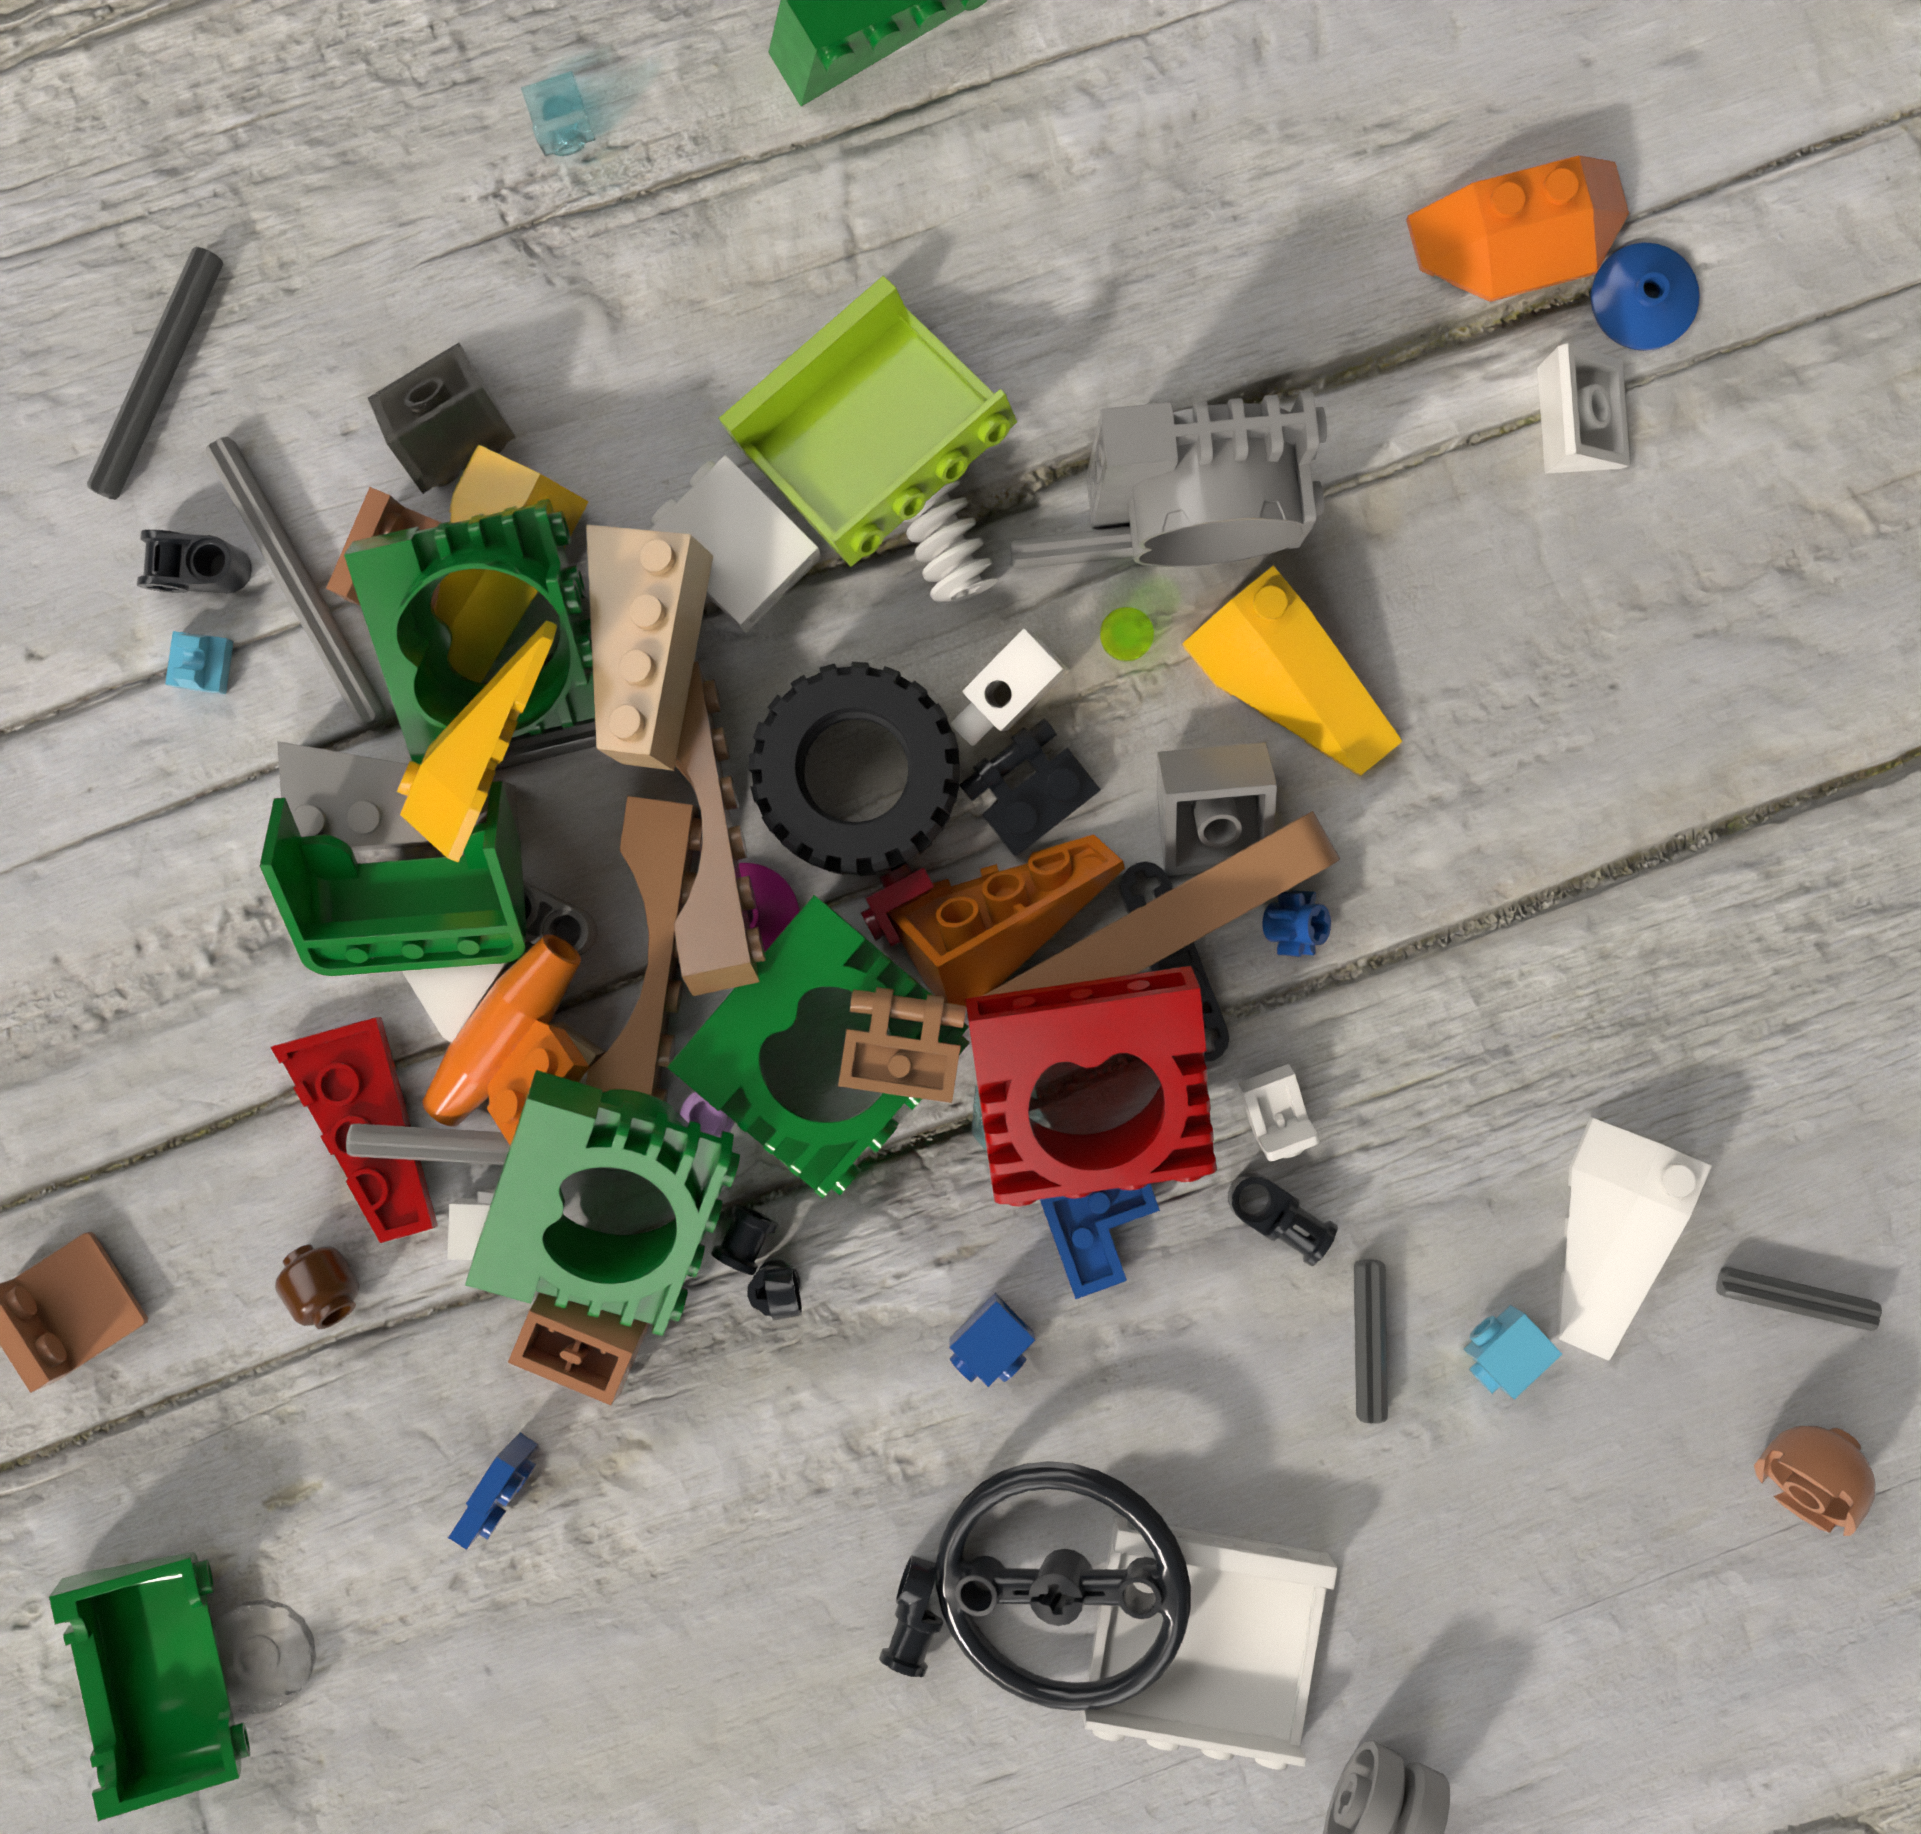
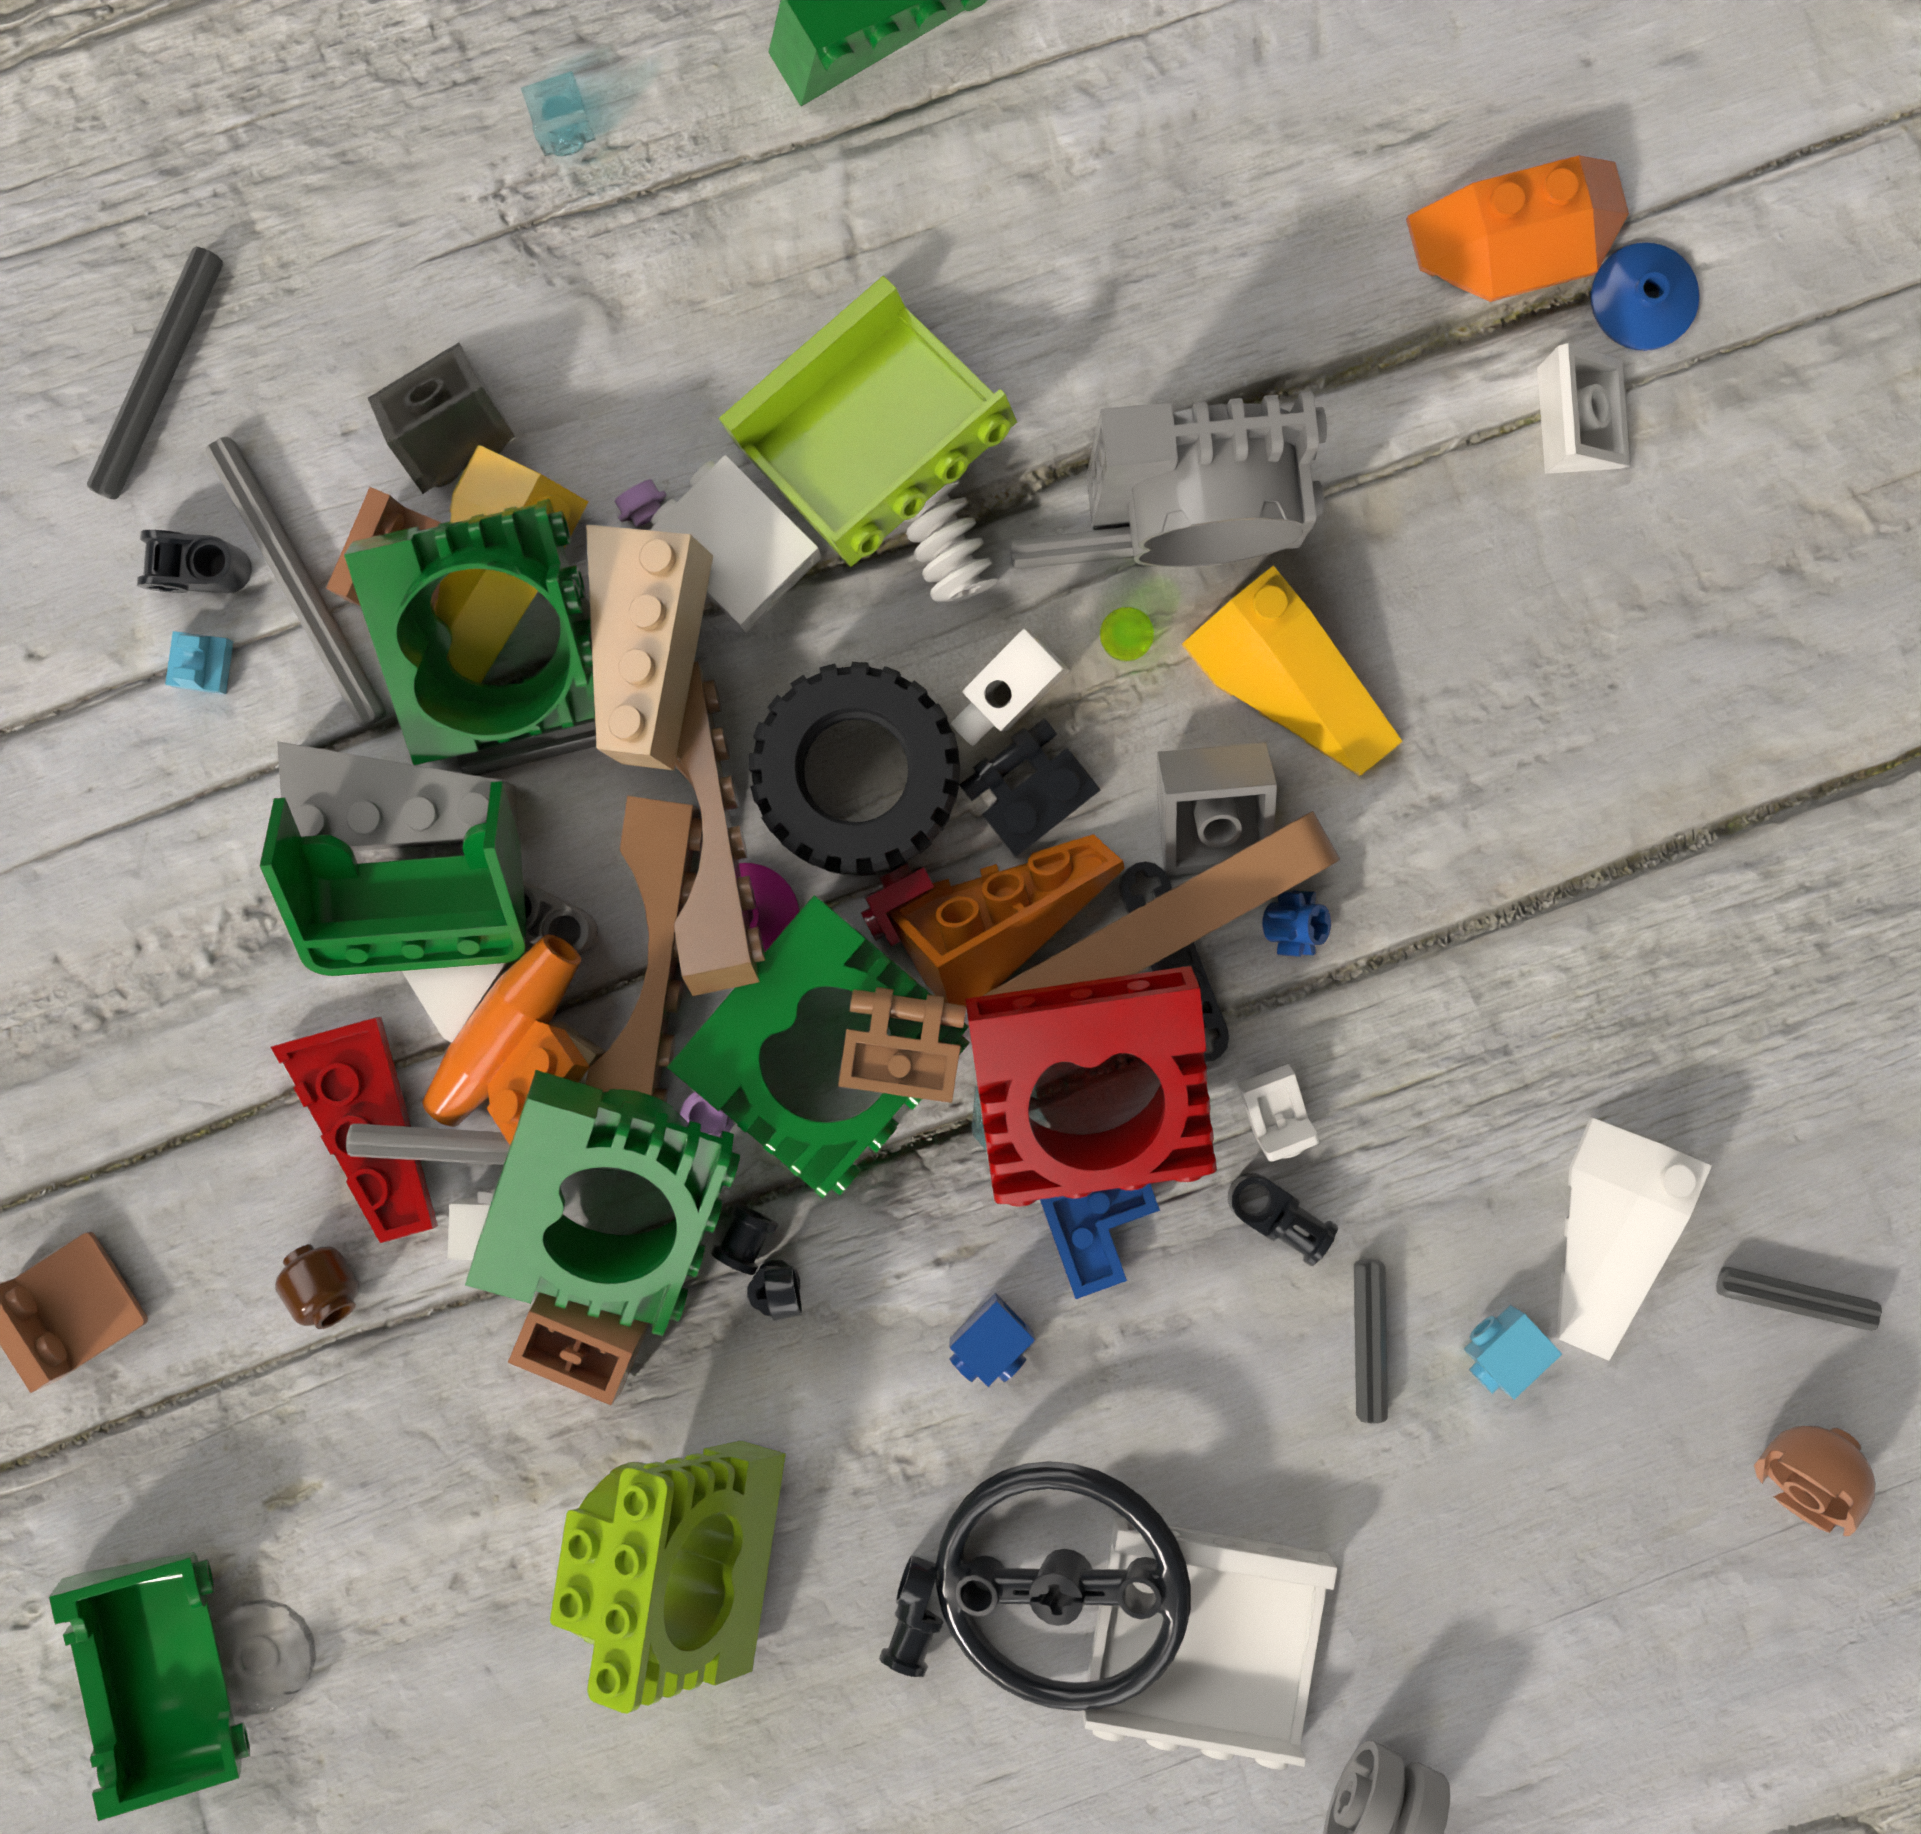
yellow wedge [397,621,557,862] -> none
blue plate [448,1432,538,1550] -> none
none -> lime hose [550,1440,786,1714]
none -> lavender plate [615,479,666,527]

